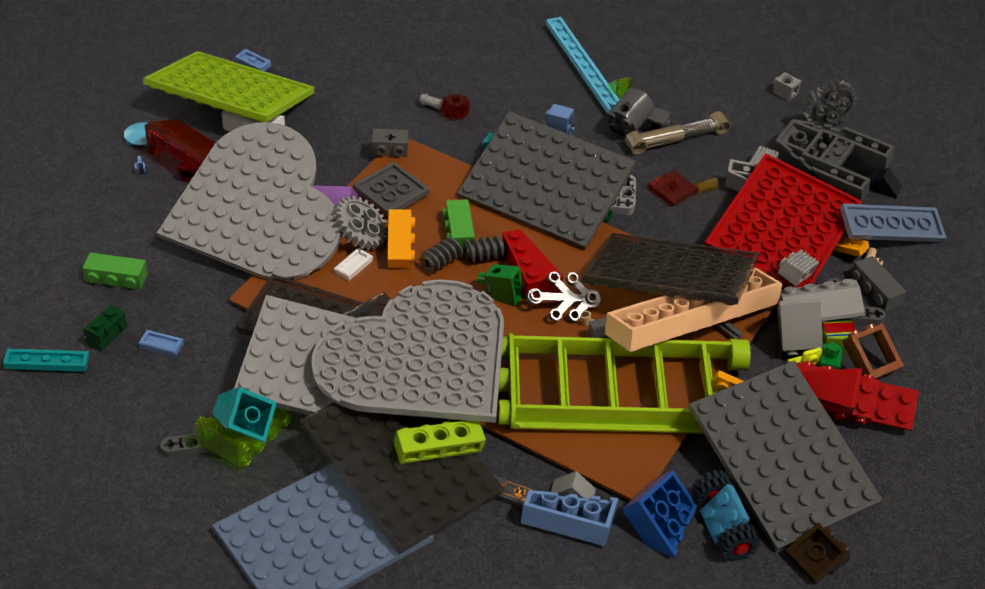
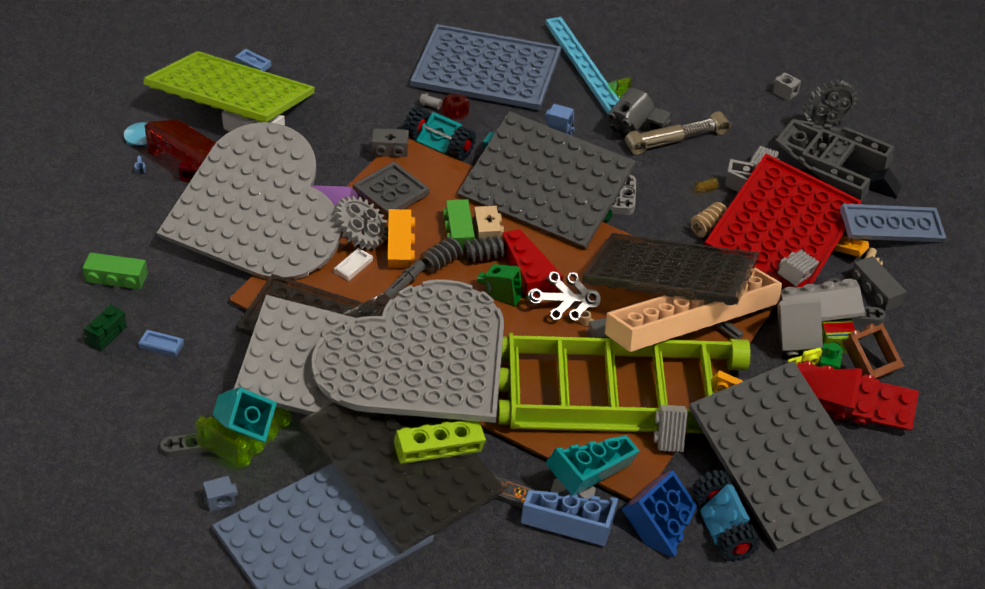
teal plate [3,349,90,372] -> none
clear red plate [648,170,698,207] -> none
dark brown plate [786,522,850,584] -> none
none -> sand blue brick [203,476,238,512]
none -> dark grey pin [381,260,425,303]
none -> plate [403,106,476,160]
none -> sand blue plate [410,24,561,110]
none -> tan brick [474,206,504,241]
none -> teal wedge [545,435,640,496]
none -> light grey brick [653,405,687,452]
none -> tan piece [691,202,727,238]

